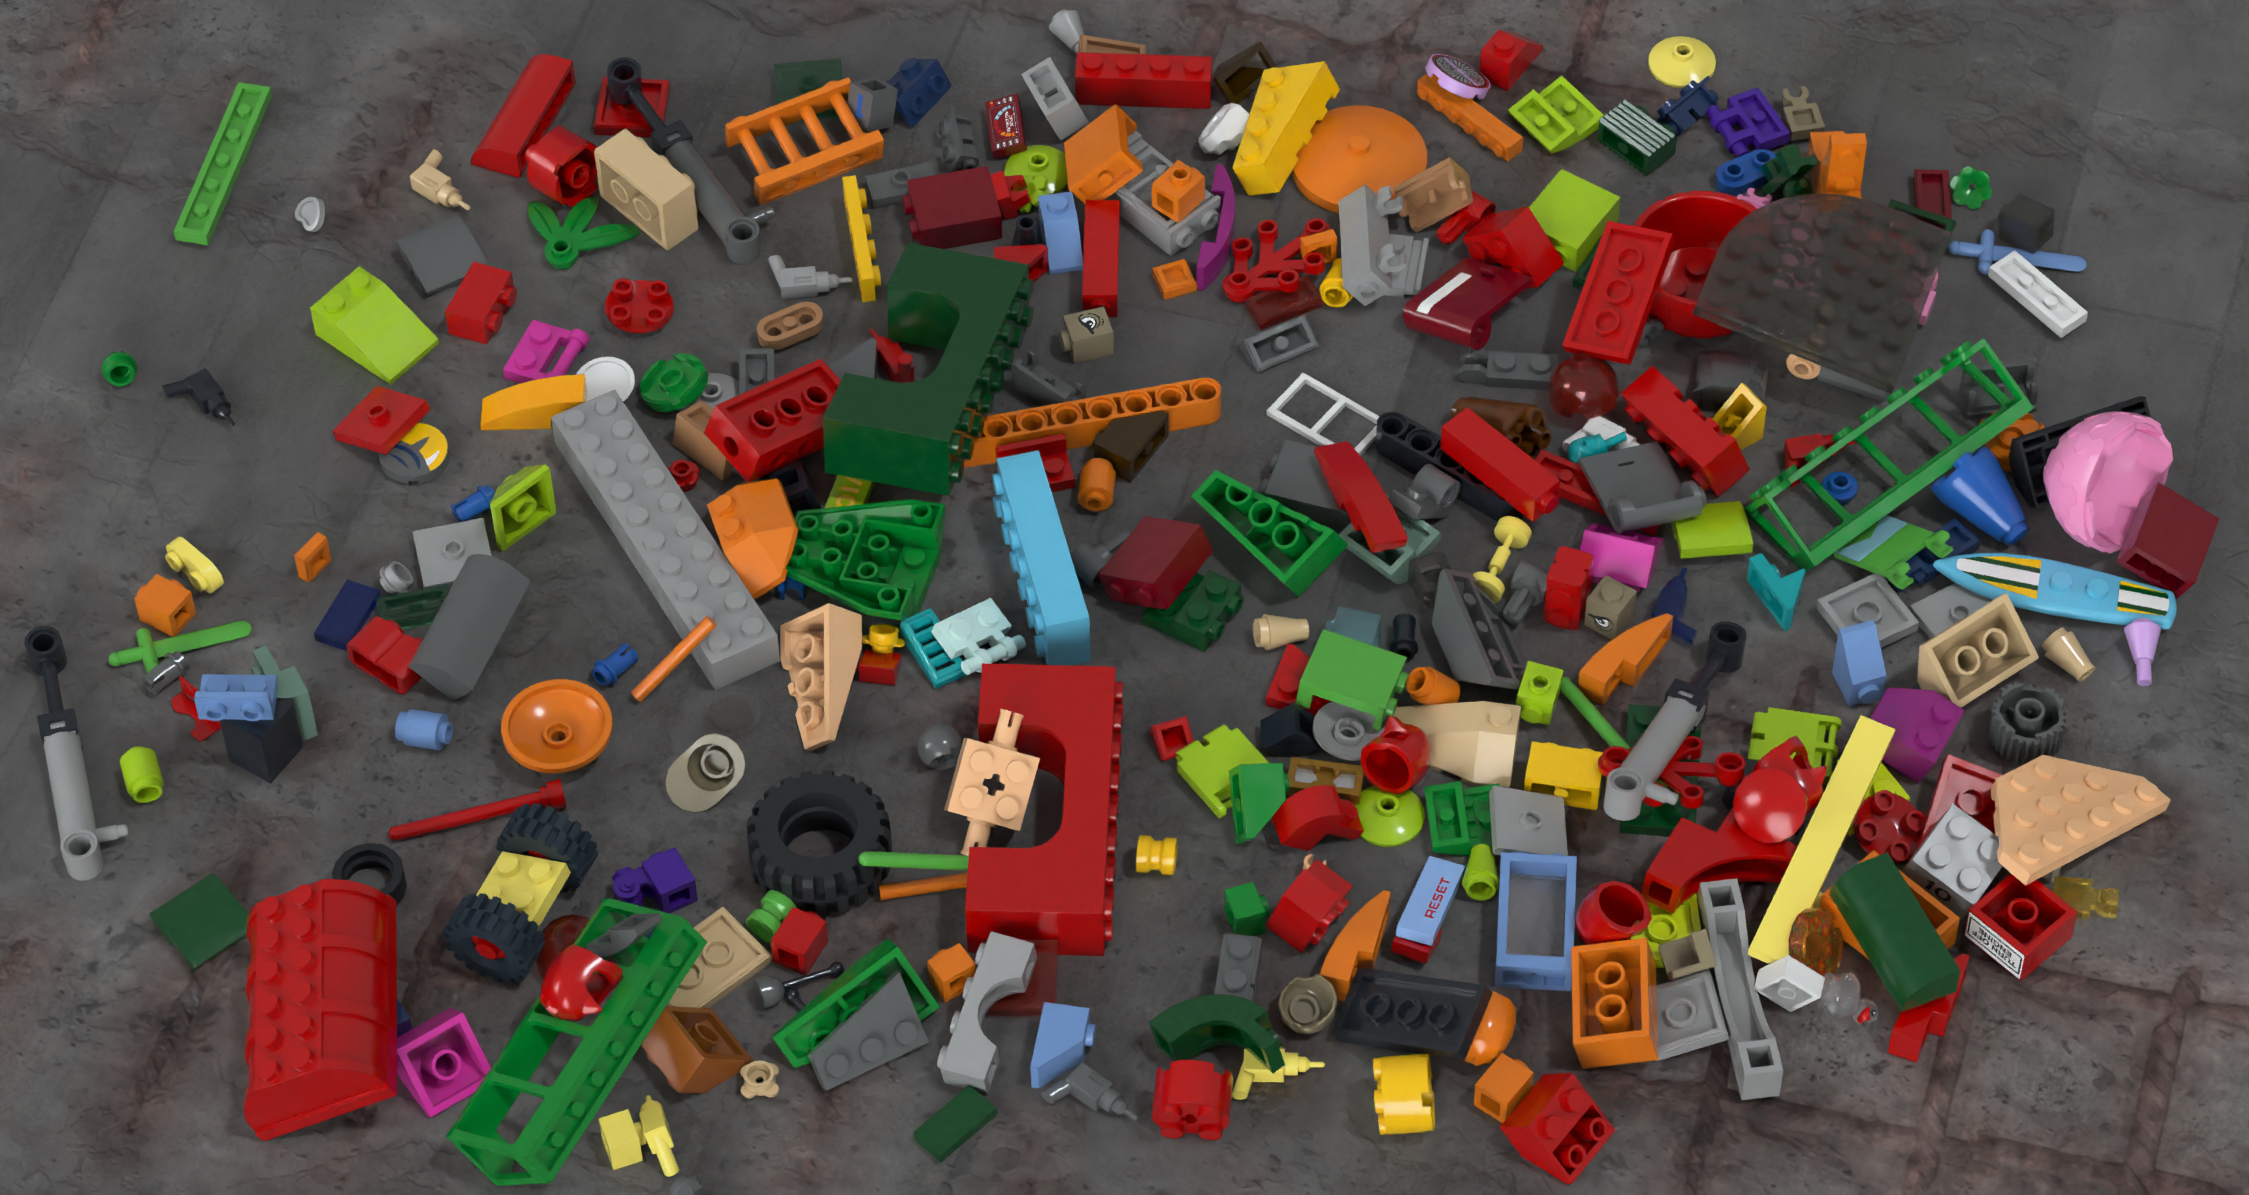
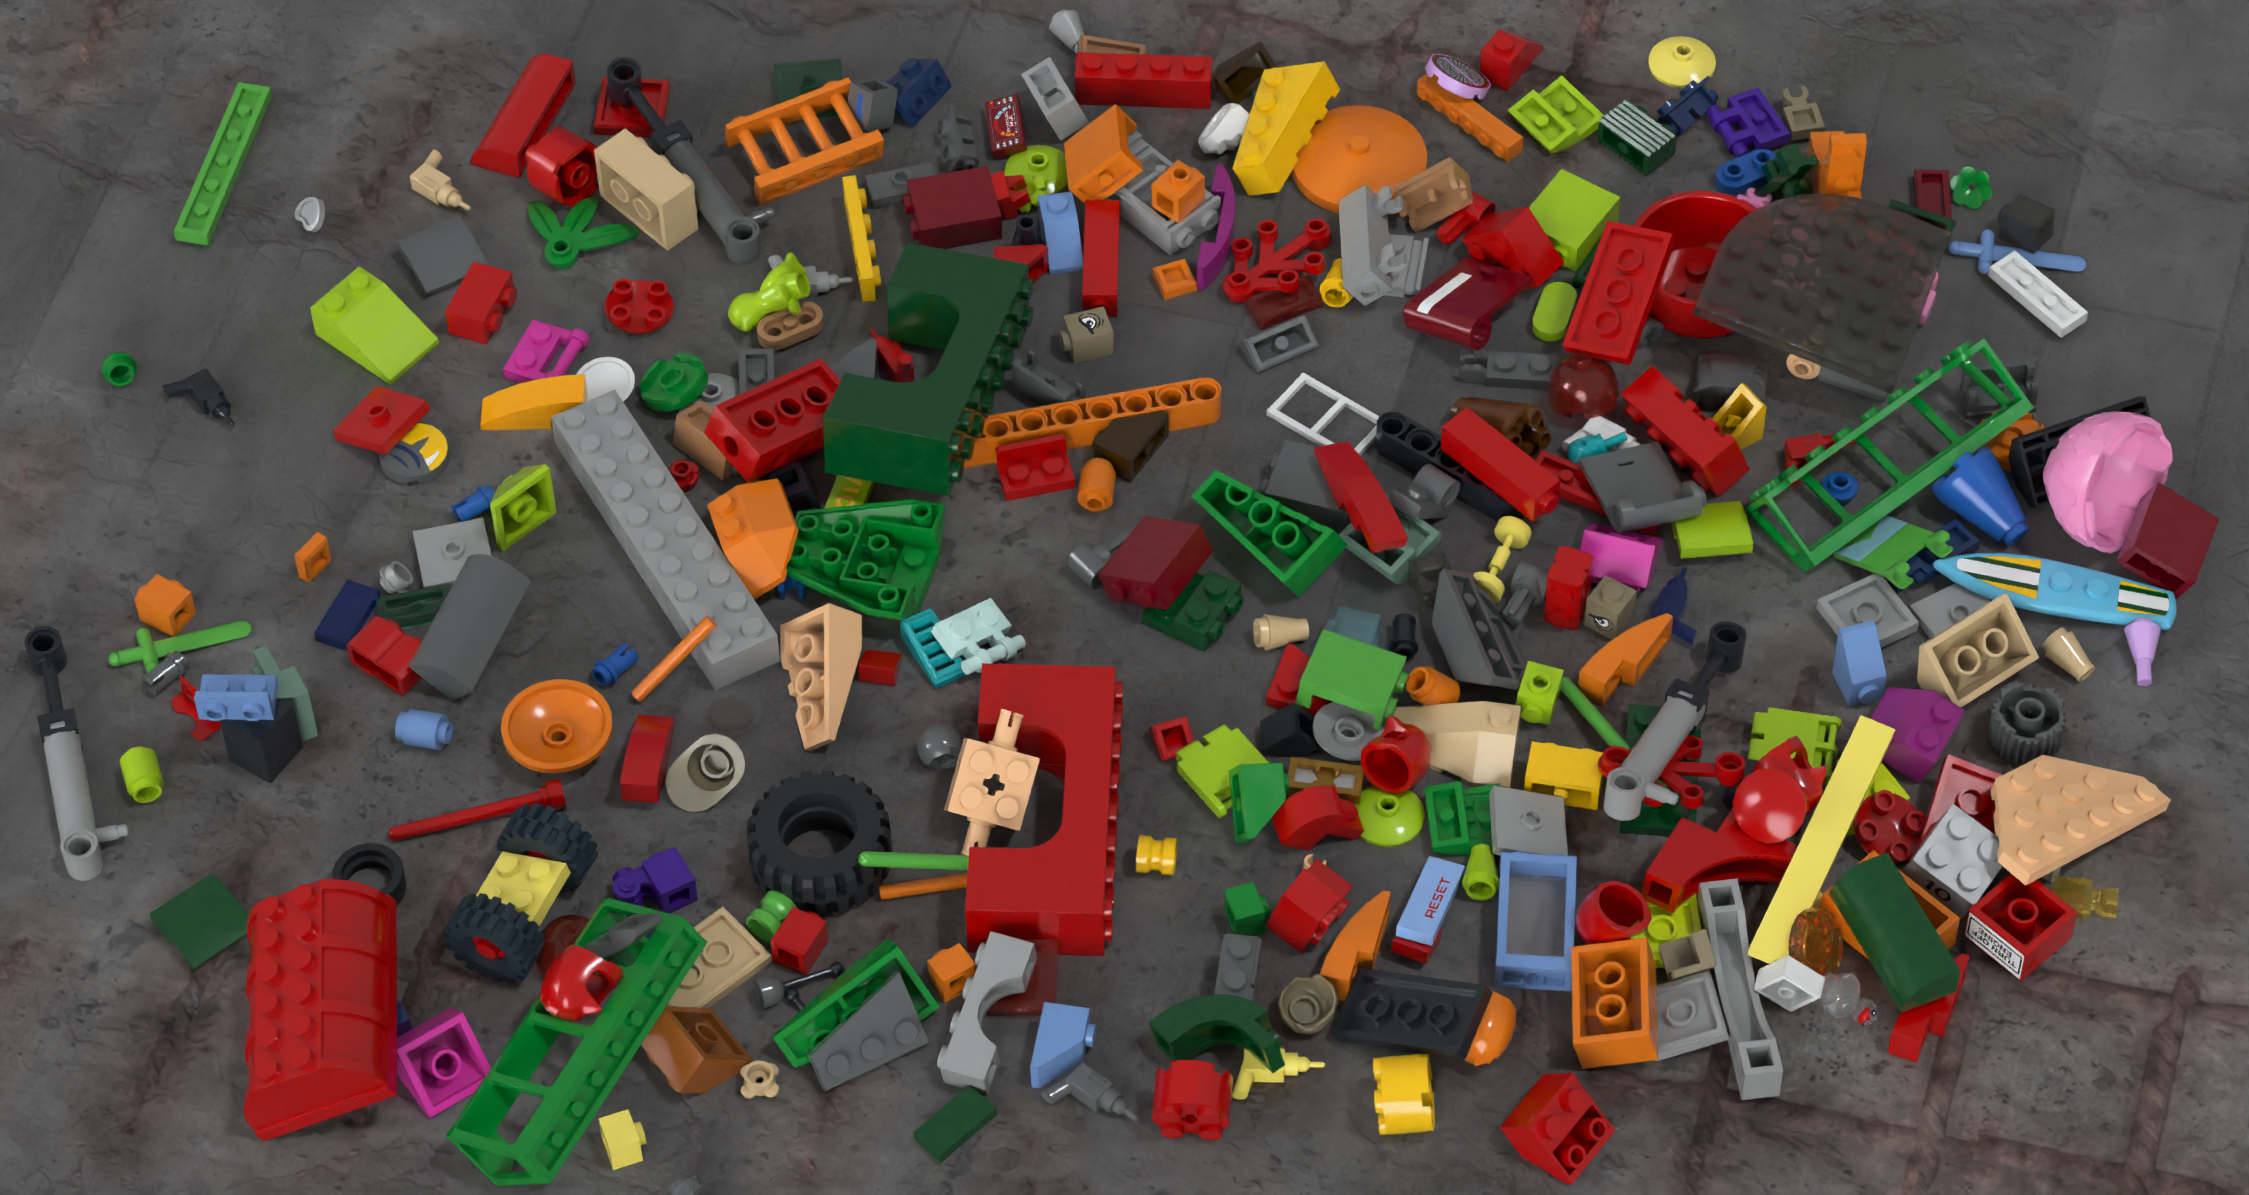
light yellow plate [165,536,224,594] -> none
light yellow piece [639,1095,679,1177] -> none
yellow plate [862,624,905,654] -> none
medium azure brick [992,450,1091,666] -> none
orange tile [1300,229,1337,264] -> none
orange brick [1474,1053,1534,1123] -> none
teal slope [1746,553,1806,631] -> none
none -> red slope [620,715,675,803]
none -> lime animal [728,252,811,332]
none -> lime tile [1532,282,1577,342]

